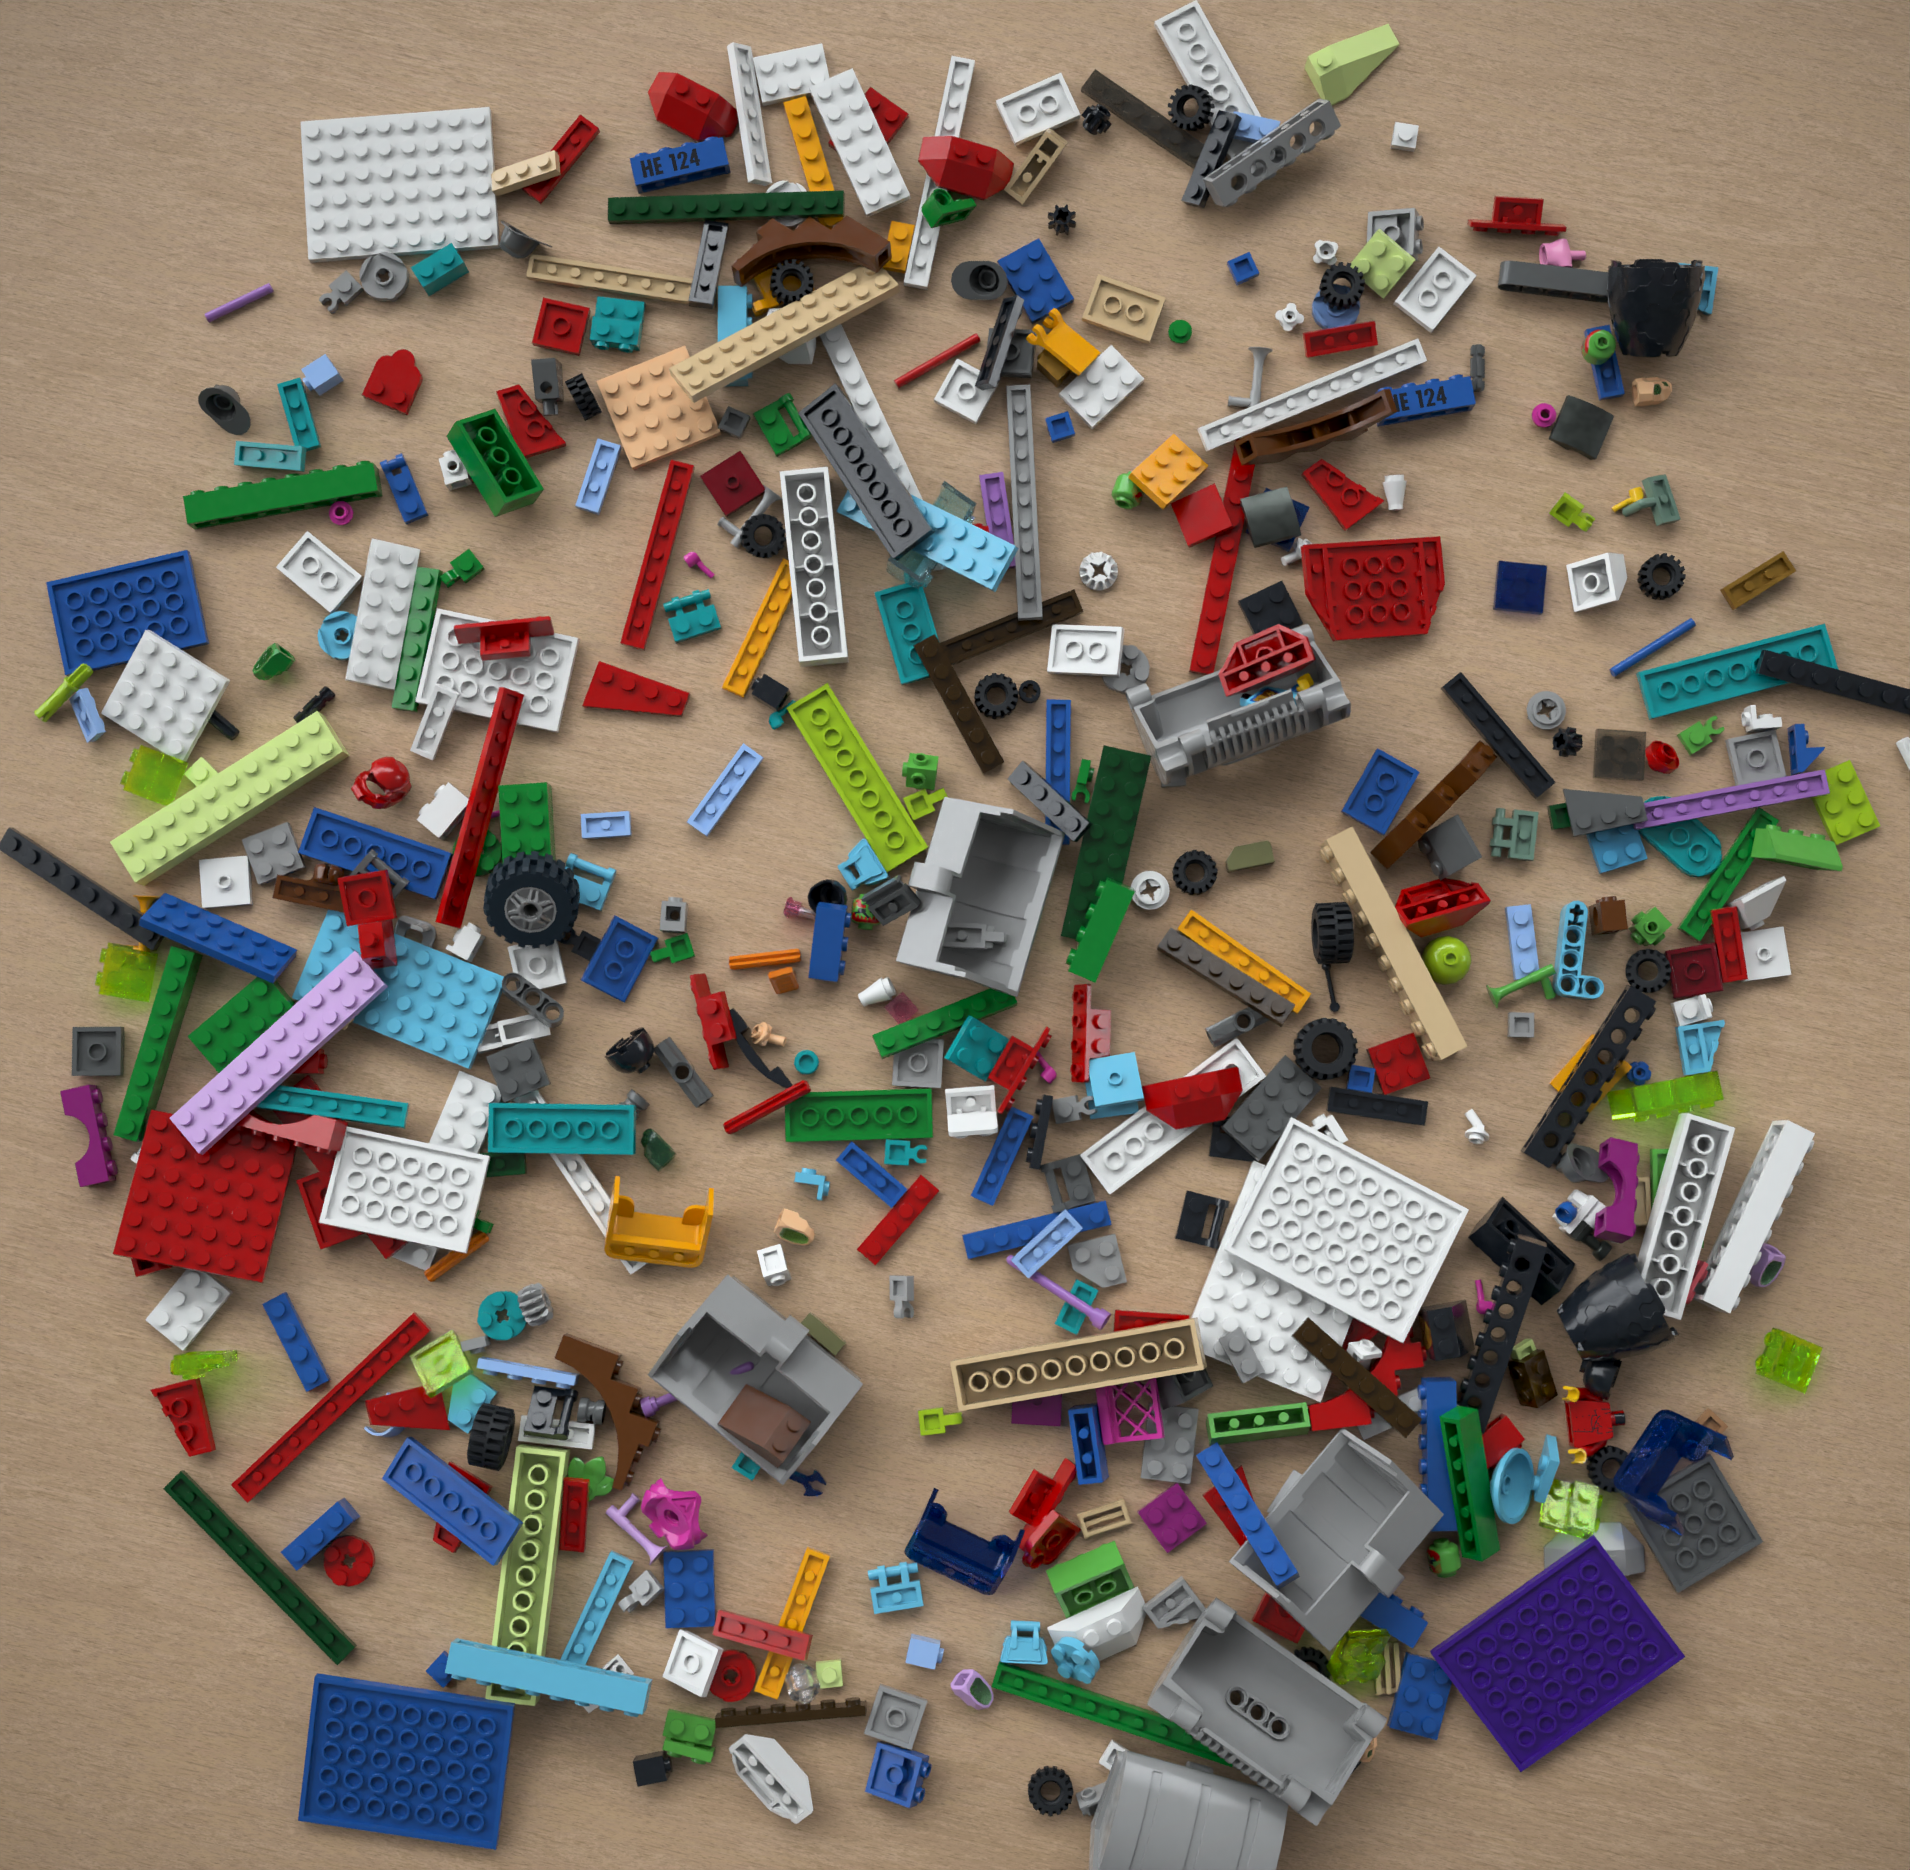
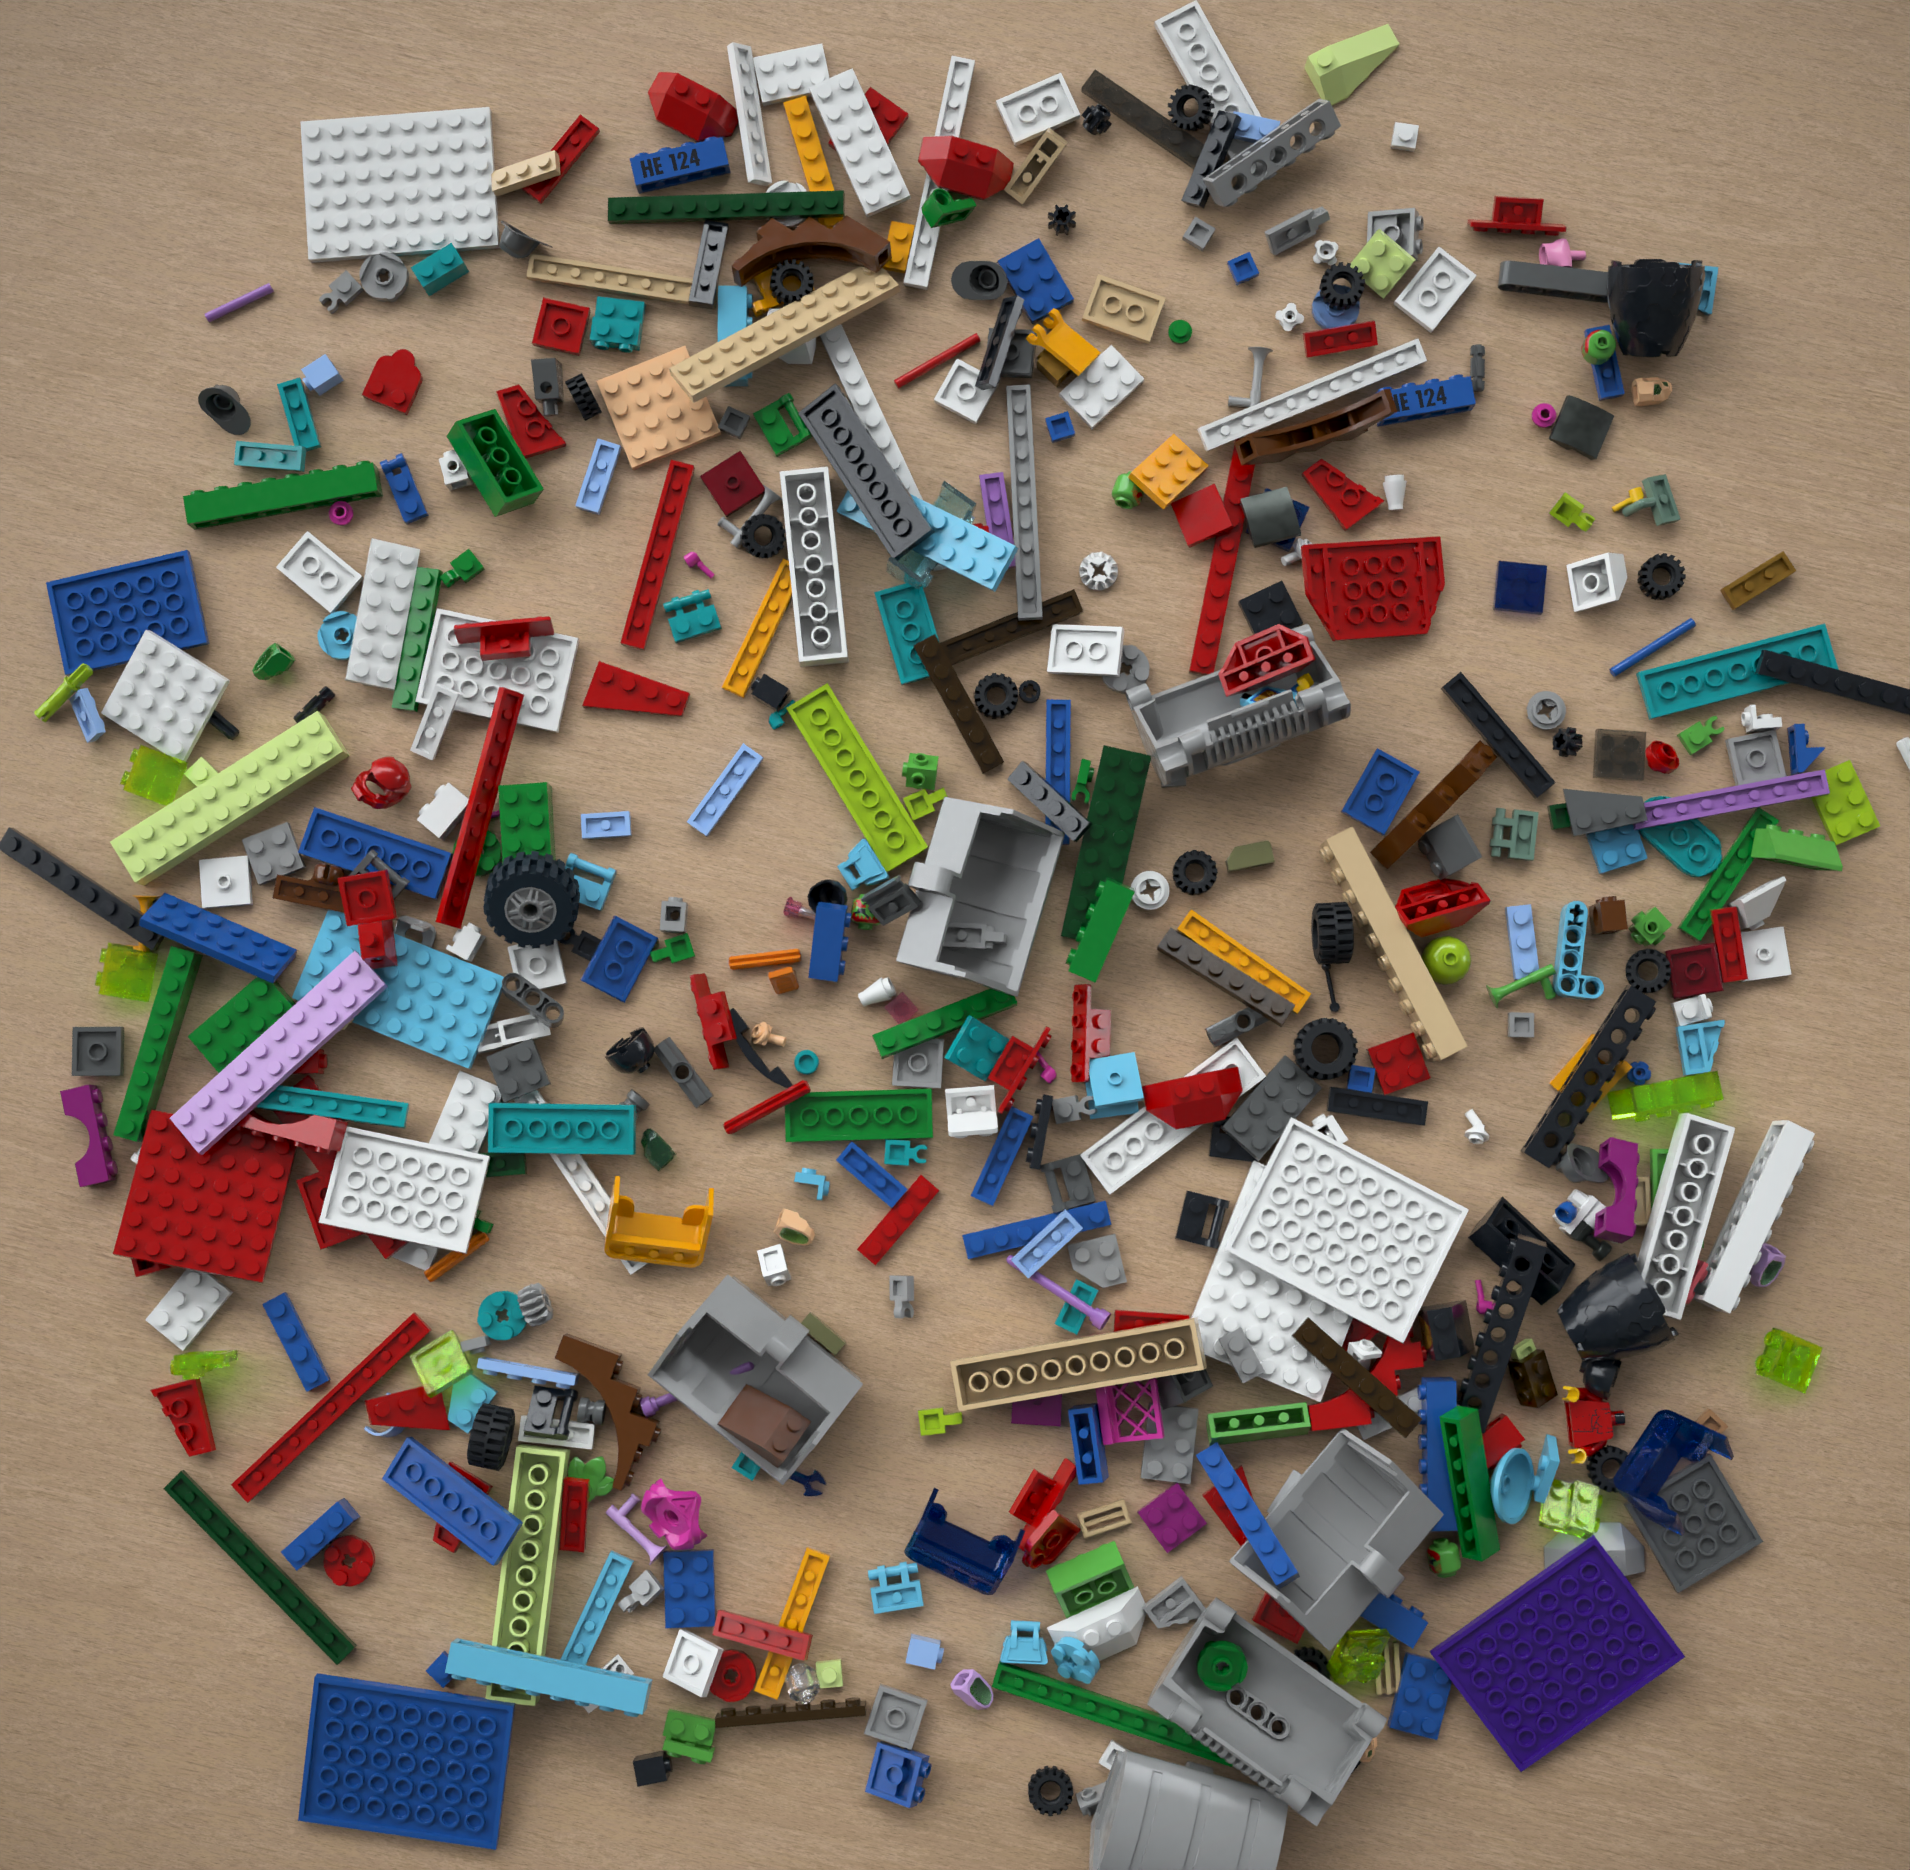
white wedge [729,1734,813,1824] -> none
none -> light grey plate [1182,217,1216,252]
none -> green plate [1196,1641,1248,1691]
none -> light grey hinge [1265,206,1330,255]

